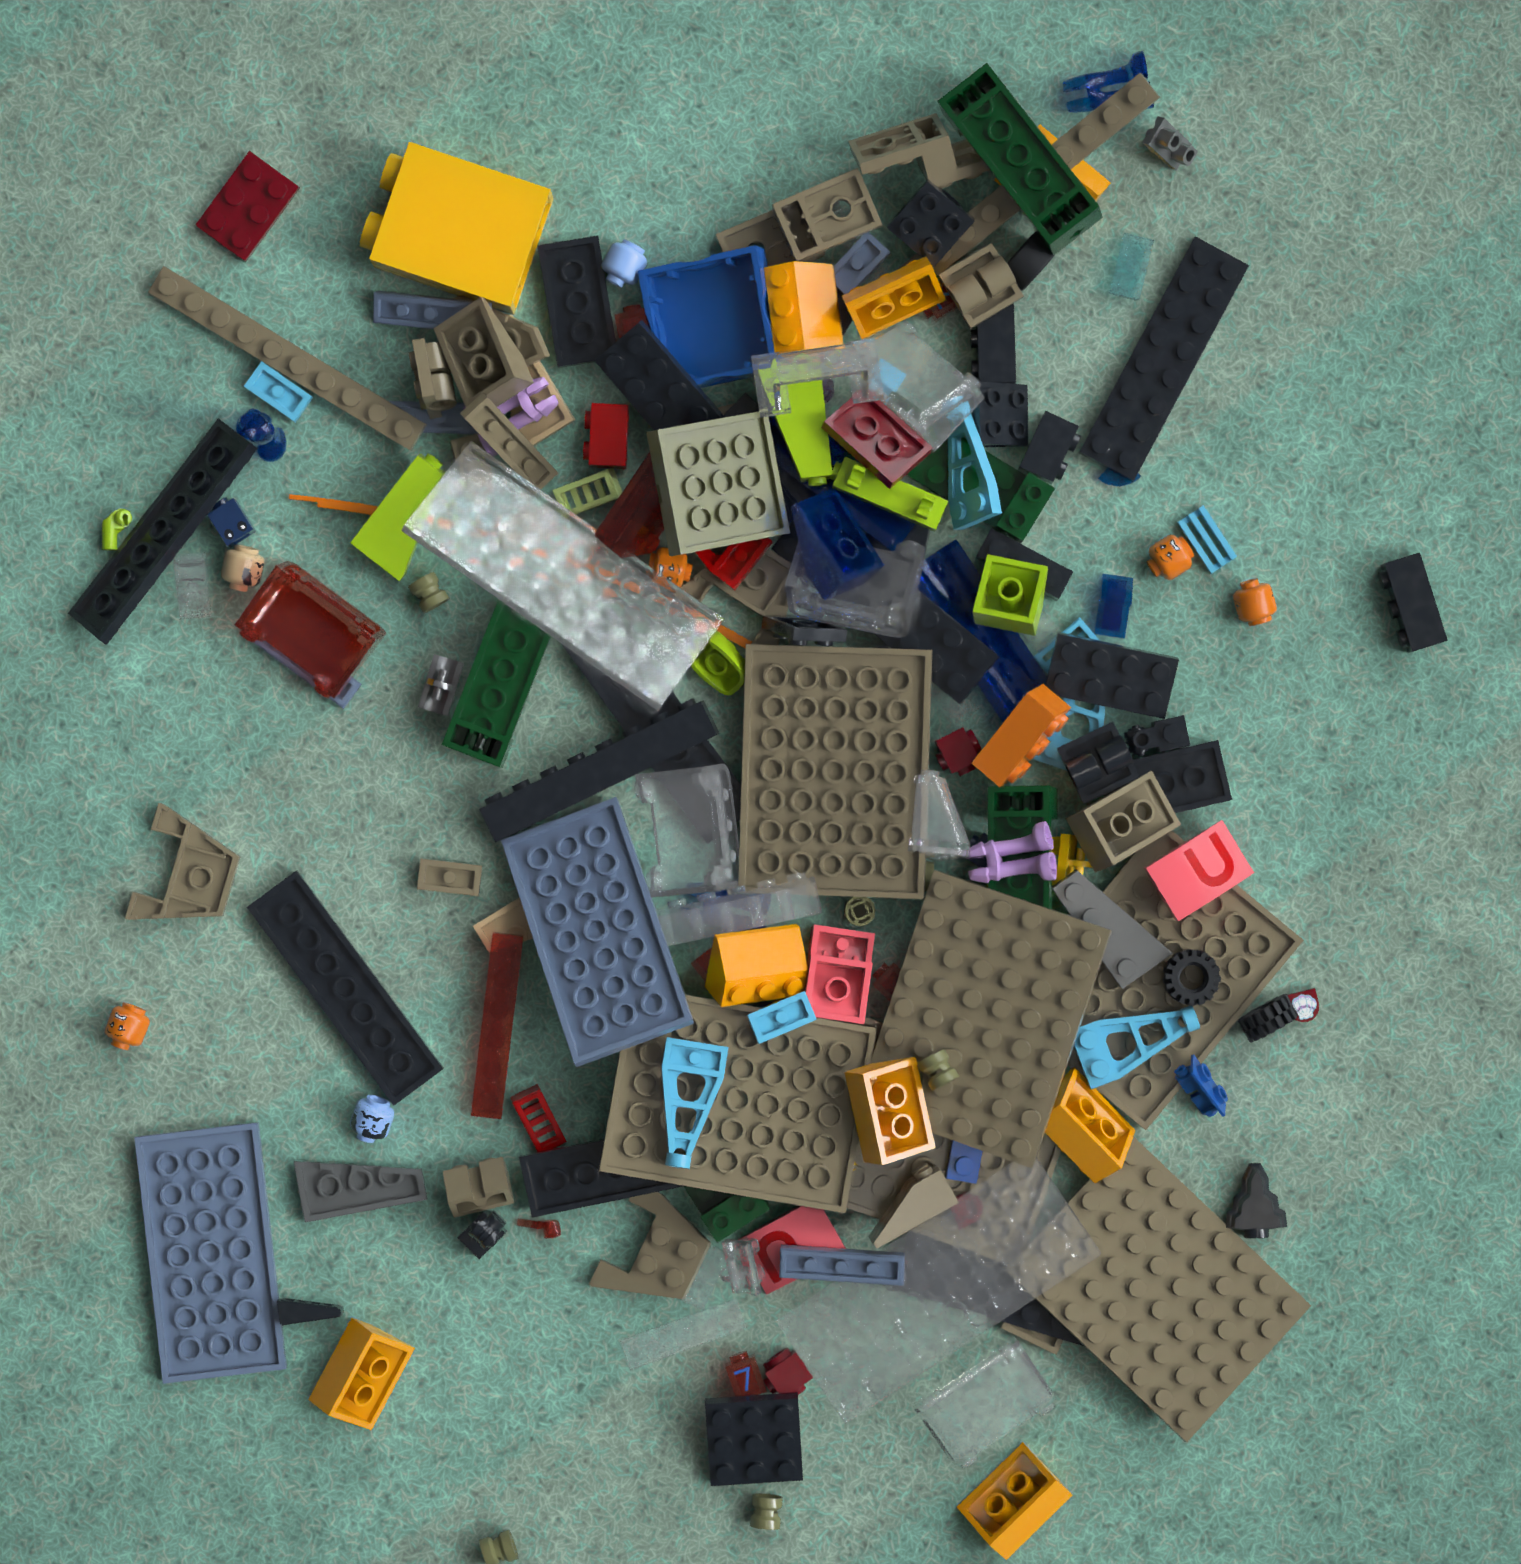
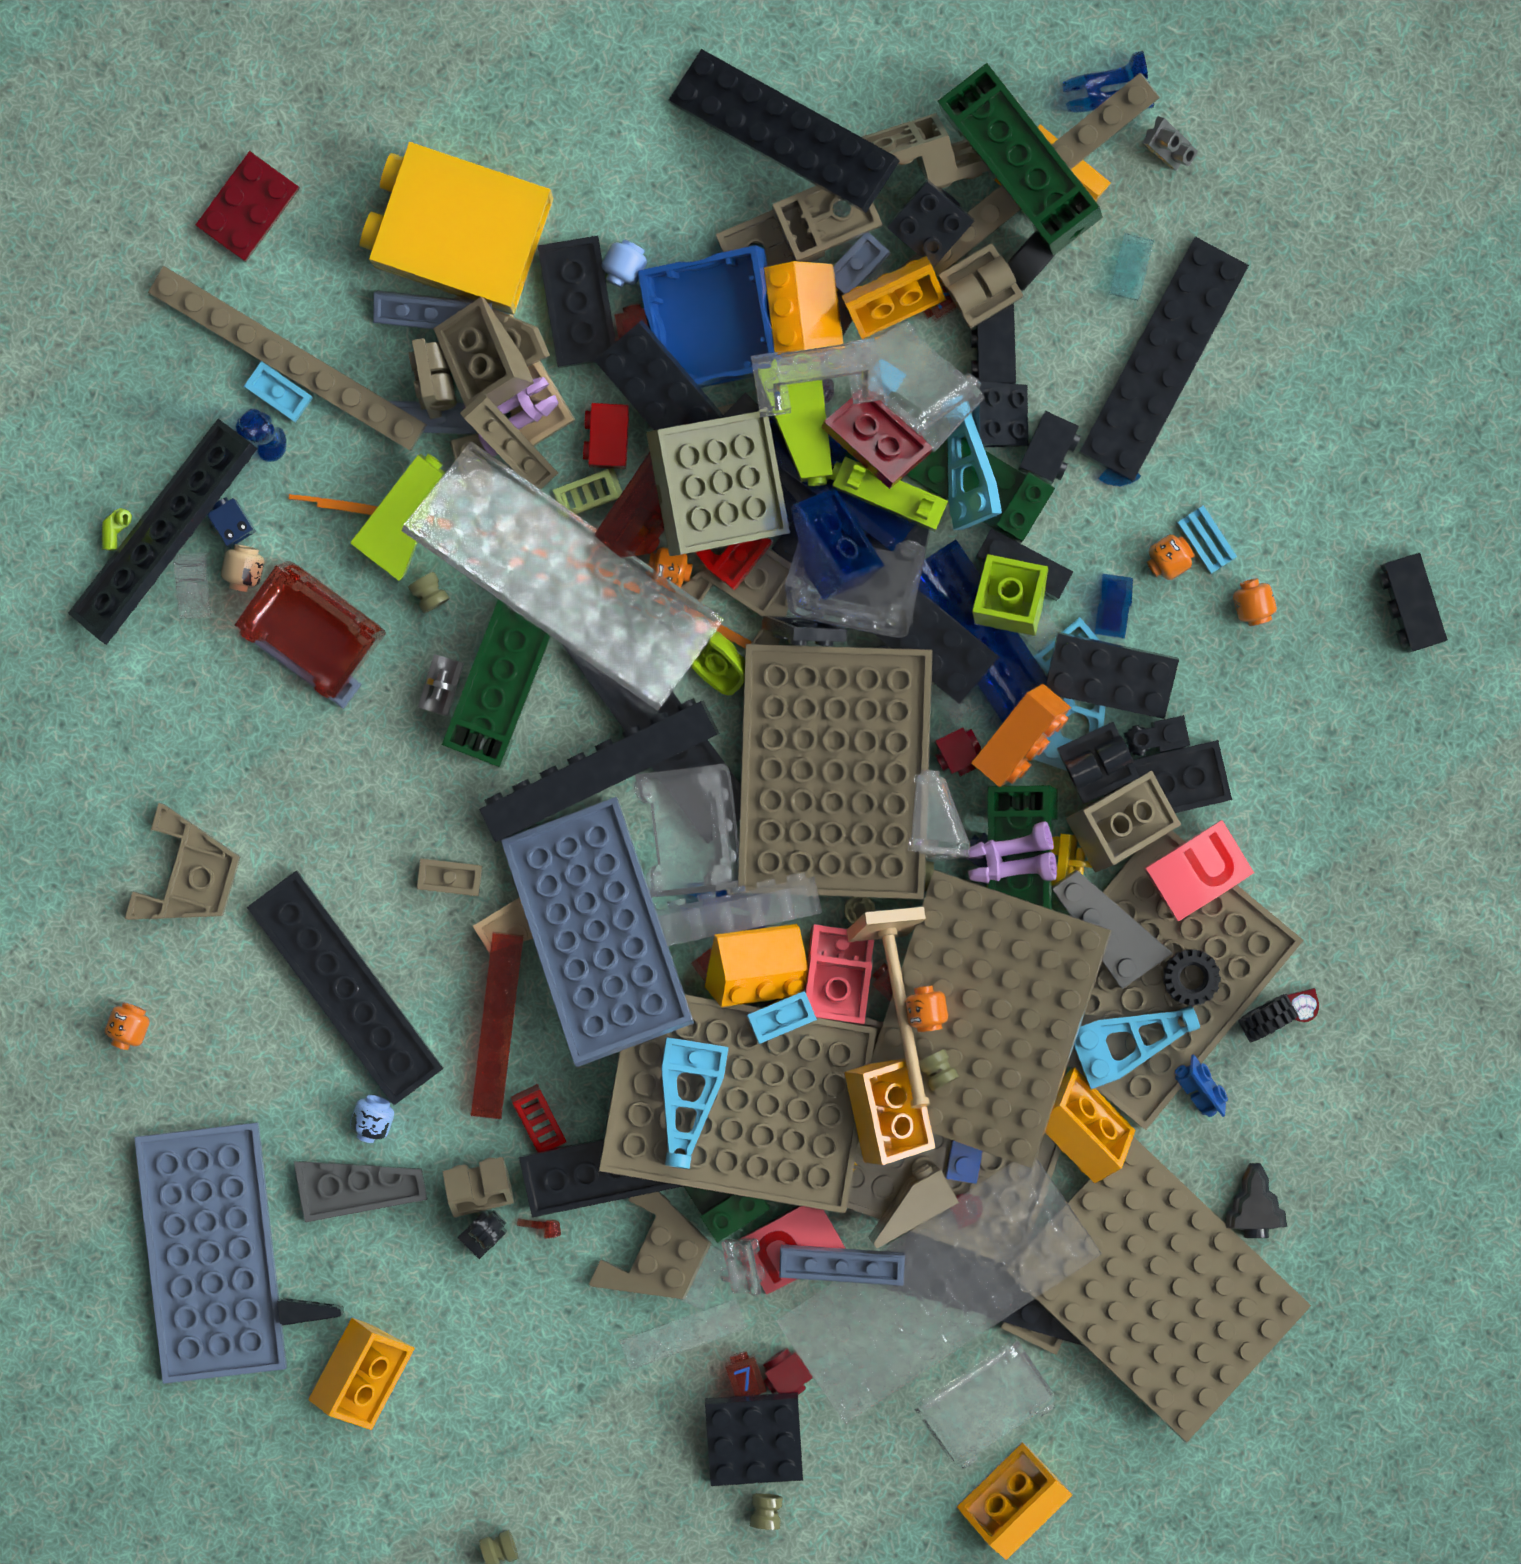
none -> black plate [668,49,900,213]
none -> tan tile [847,907,930,1108]
none -> orange head [905,985,948,1032]

